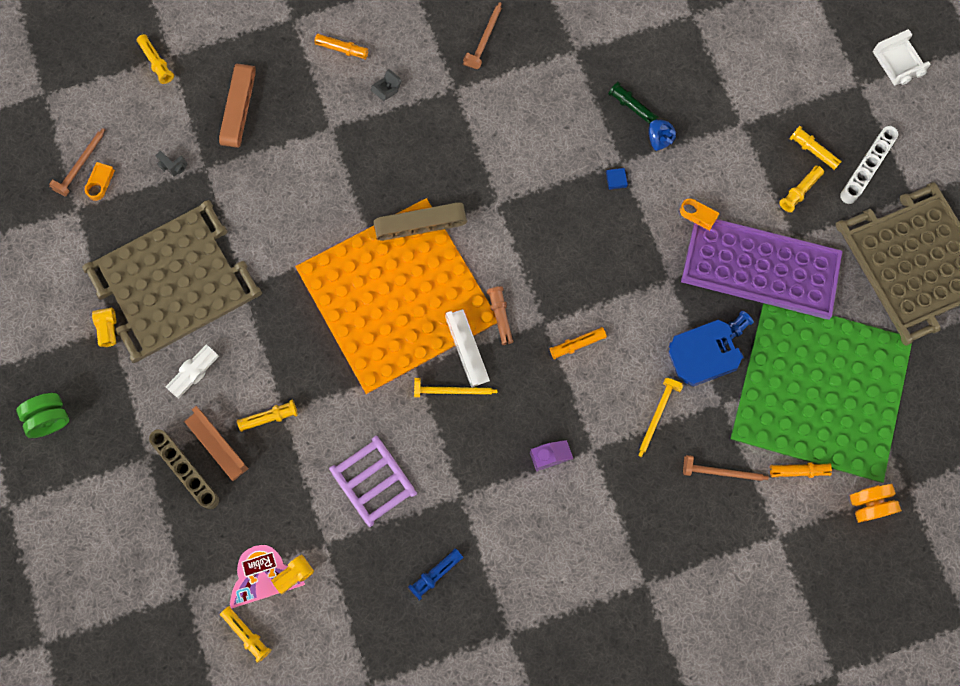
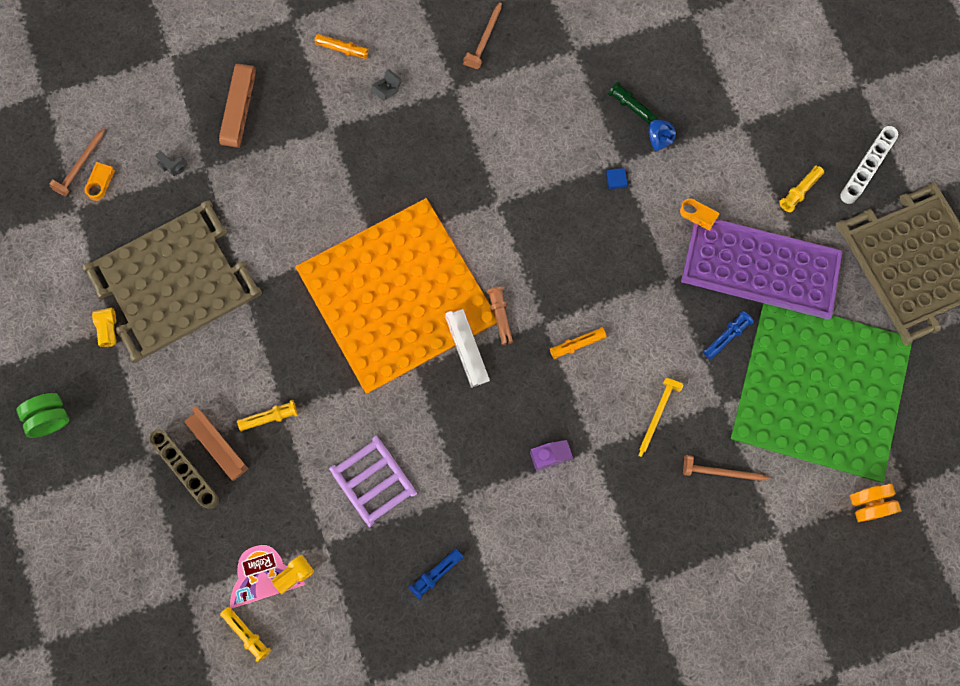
yellow pin [137,35,174,84] -> none
white piece [166,345,219,399] -> none
dark tan beam [373,203,467,241] -> none
yellow piece [414,378,497,398] -> none
blue piece [669,320,744,387] -> none
light orange pin [770,462,832,478] -> none
yellow pin [789,126,842,170] -> none
white panel [873,29,931,86] -> none

